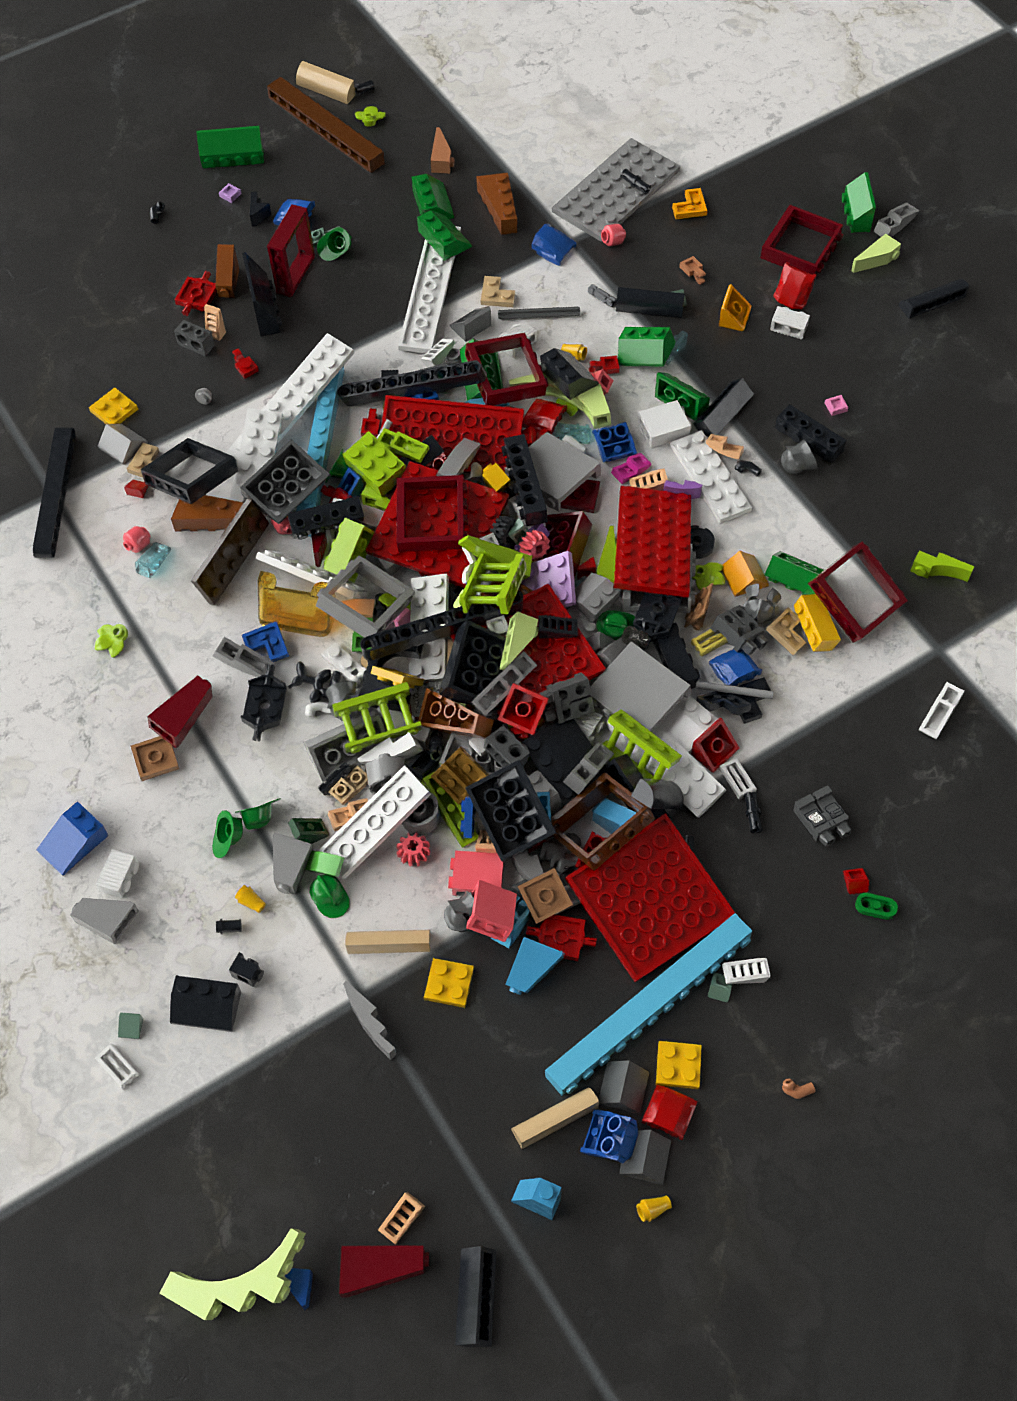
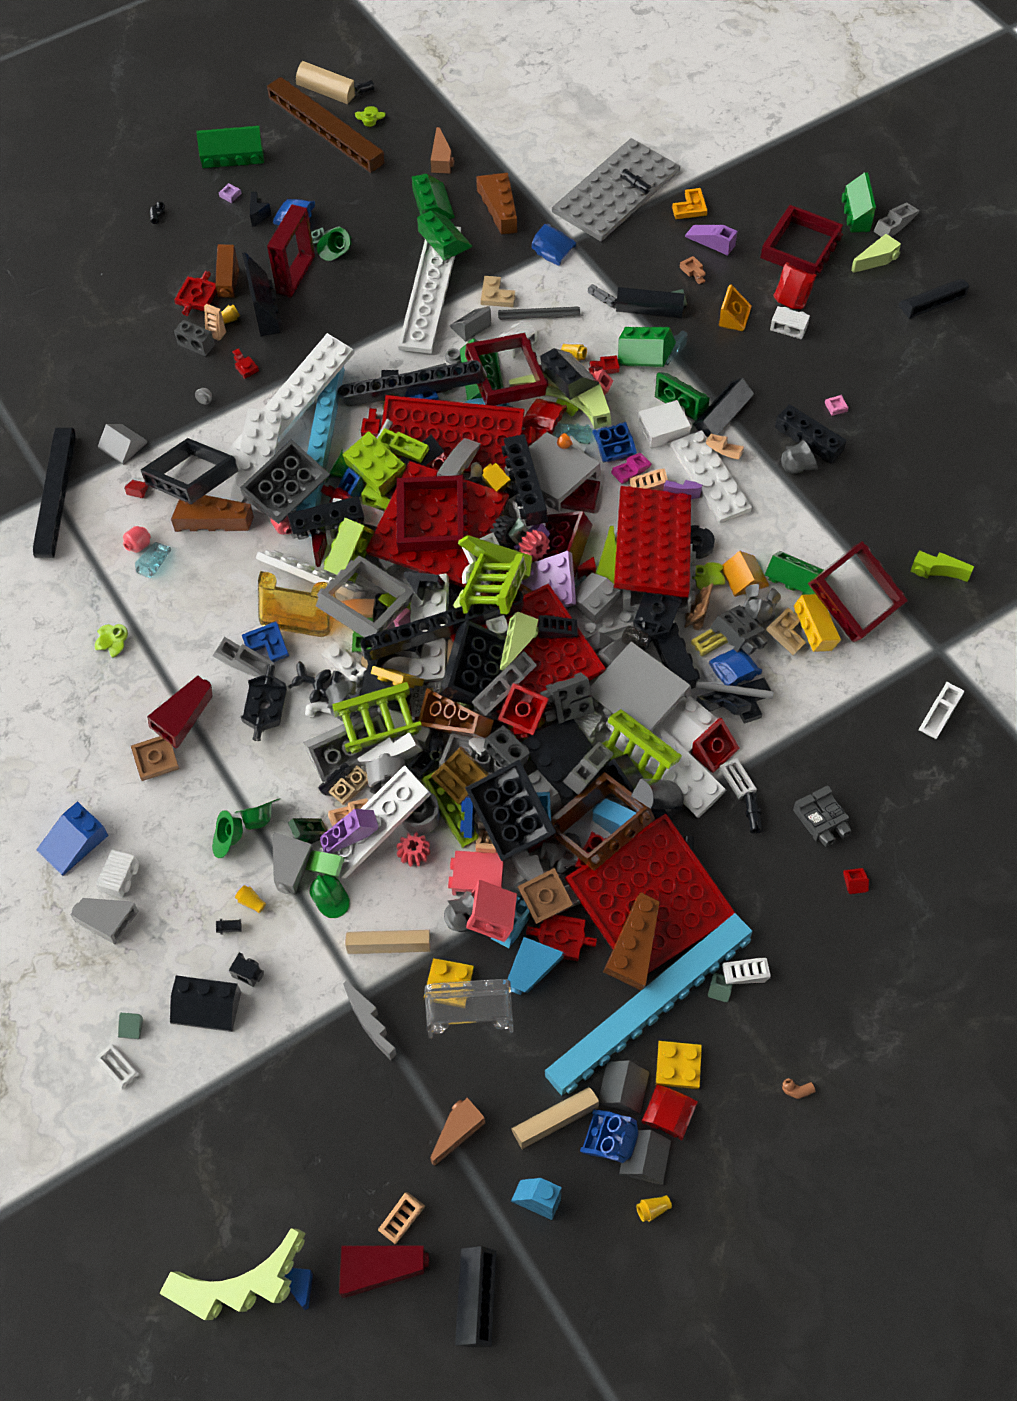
yellow plate [89,387,139,424] -> none
tan plate [127,443,160,477] -> none
dark brown plate [191,498,270,605] -> none
white slope [421,339,455,367] -> none
green piece [596,610,639,640] -> none
coral head [601,224,626,246] -> none
black arm [734,460,762,477] -> none
green plate [855,893,898,920] -> none
none -> yellow cone [221,305,240,324]
none -> medium lavender slope [320,809,379,854]
none -> black slope [404,571,445,601]
none -> clear windscreen [424,979,514,1038]
none -> nougat slope [430,1098,485,1166]
none -> orange hinge [557,433,572,449]
none -> dark orange wedge [603,892,659,990]
none -> medium lavender slope [685,225,737,255]

